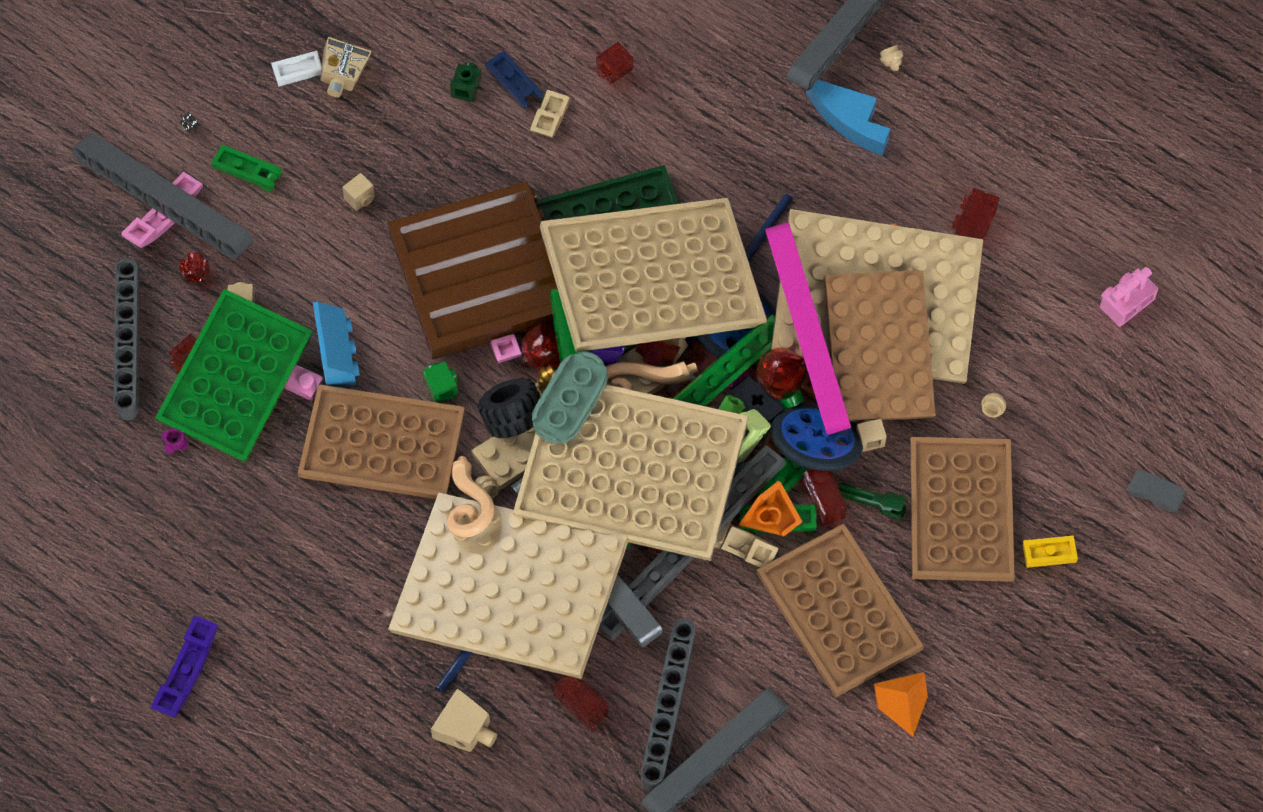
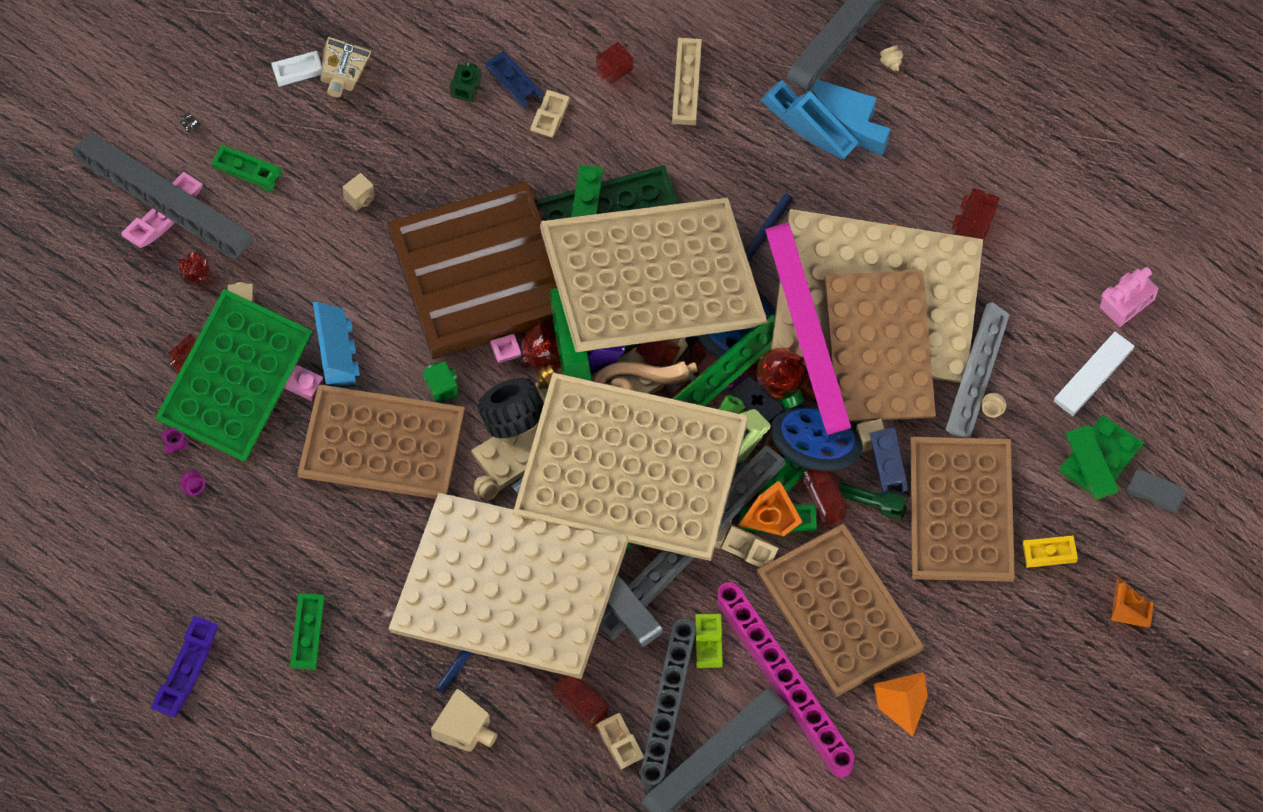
dark grey beam [113,258,141,421] -> none
light nougat plant [446,456,494,537] -> none
sand green tile [532,352,608,444] -> none
none -> magenta plate [180,470,205,496]
none -> green plate [290,593,325,670]
none -> green plate [571,165,603,217]
none -> tan slope [595,713,644,770]
none -> tan plate [672,38,702,125]
none -> lime slope [695,614,723,668]
none -> dark pink beam [717,582,854,777]
none -> dark azure slope [761,80,859,159]
none -> dark blue hinge [869,427,908,495]
none -> light grey plate [946,302,1010,438]
none -> white tile [1054,332,1134,416]
none -> green plate [1059,415,1144,500]
none -> green tile [1065,425,1119,501]
none -> orange slope [1111,575,1154,627]

